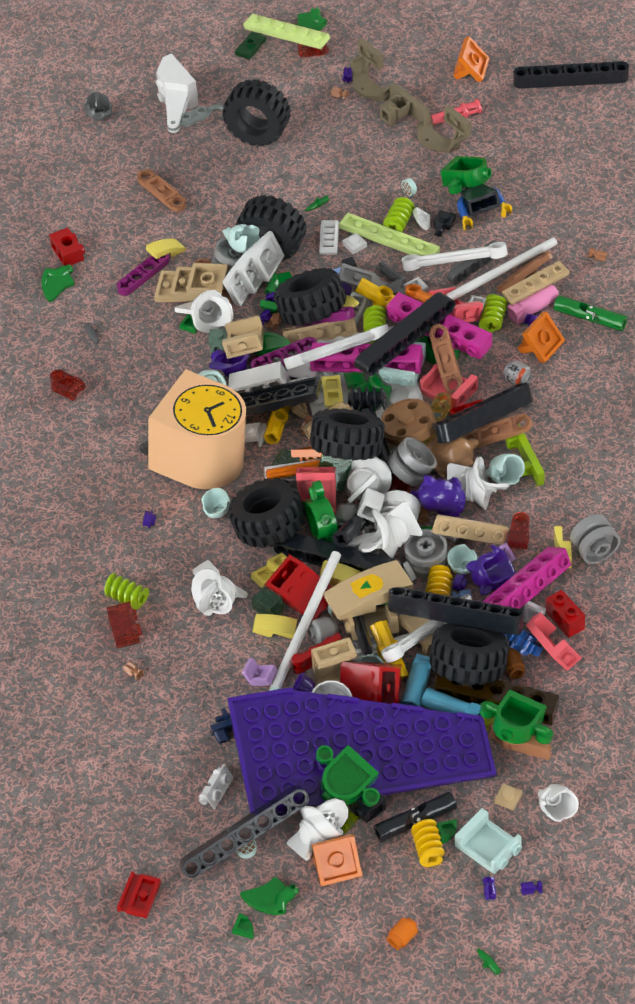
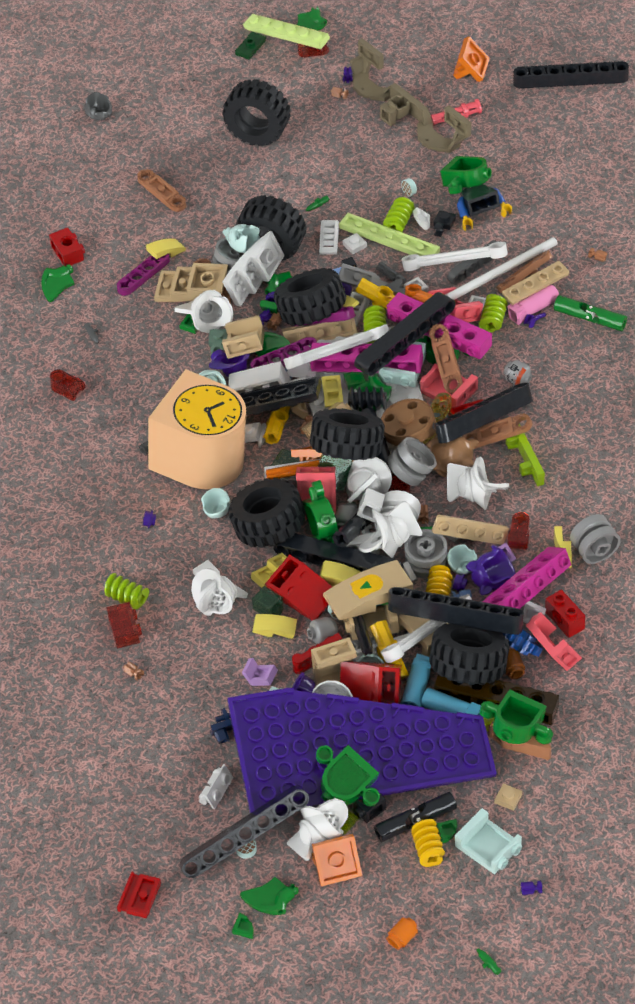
white slope [156,53,223,133] -> none
white piece [270,551,341,689] -> none
dark purple hair [410,475,466,517] -> none
dark purple piece [482,877,496,900] -> none
light aqua helmet [486,454,525,485] -> none
orange bracket [517,311,565,363] -> none
white helmet [538,784,579,822] -> none

